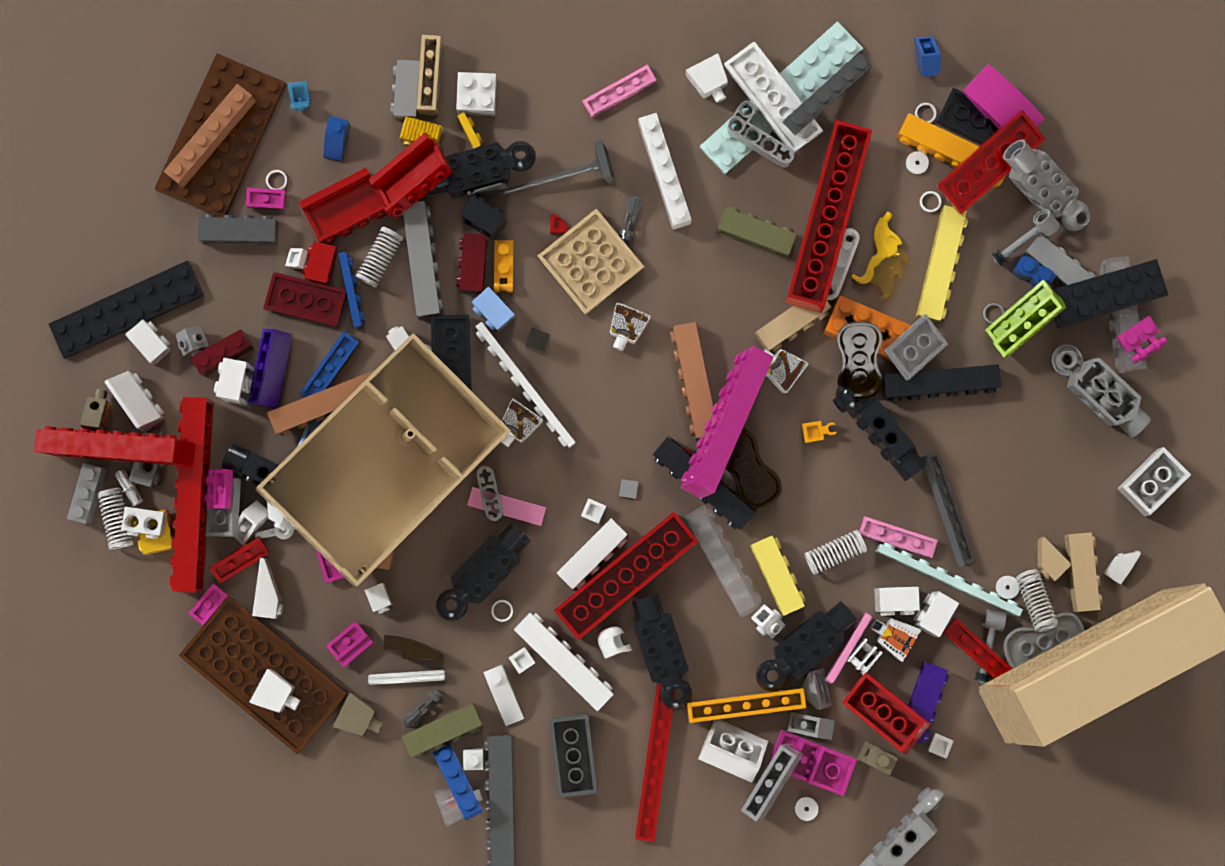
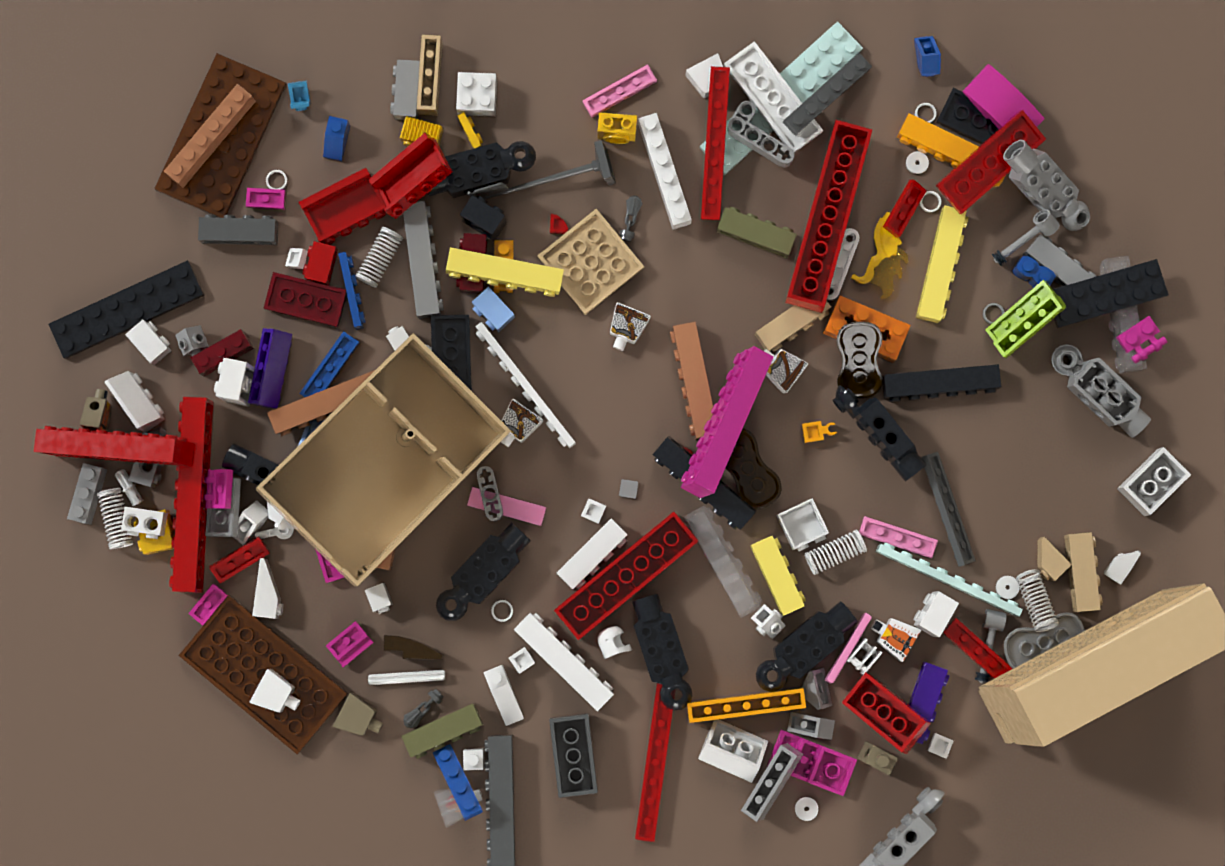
clear smoke brick [525,328,551,355] -> none
white brick [874,587,920,616] -> none
light grey tile [884,314,948,380] -> none
none -> light yellow brick [446,247,564,297]
none -> yellow brick [597,113,637,144]
none -> red plate [701,66,730,221]
none -> white piece [776,498,829,552]
none -> red plate [883,179,927,238]

